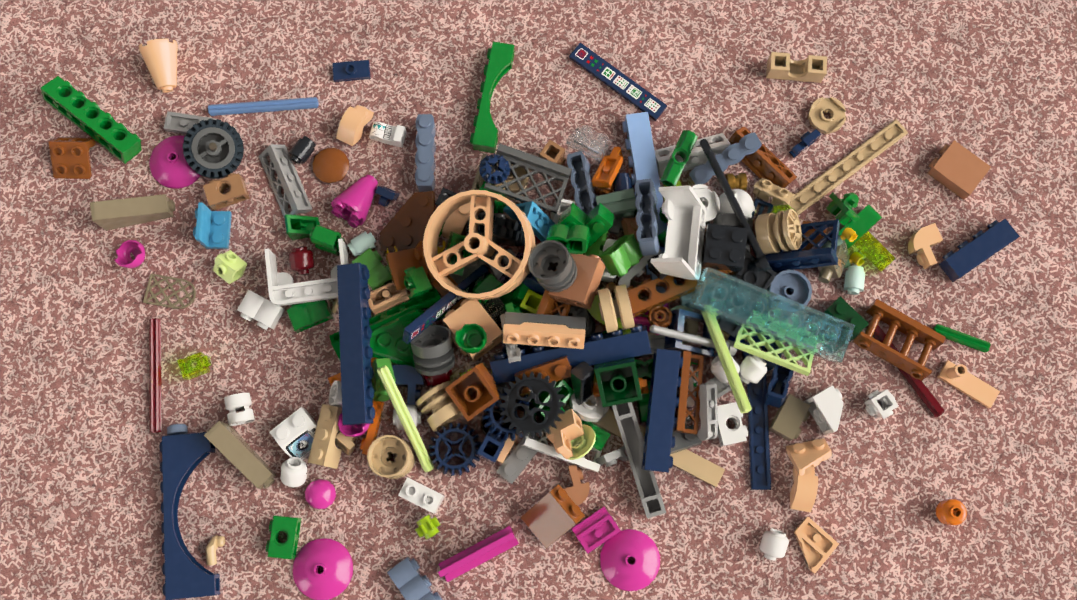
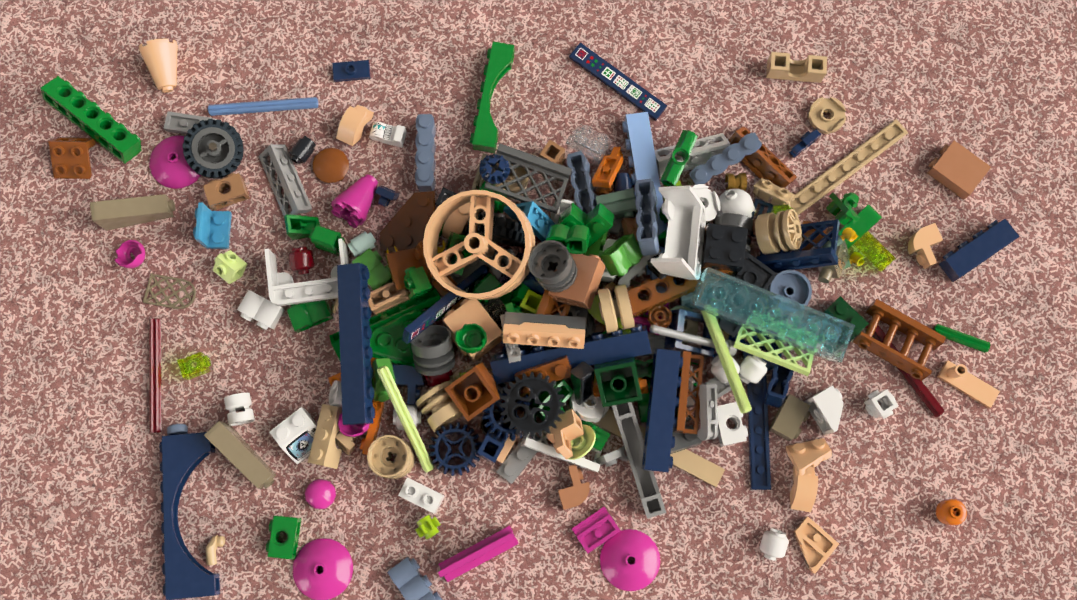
white head [280,457,308,488] -> none
brick [520,484,585,549] -> none
black hinge [700,139,771,272] -> none
light aqua brick [844,265,865,295] -> none

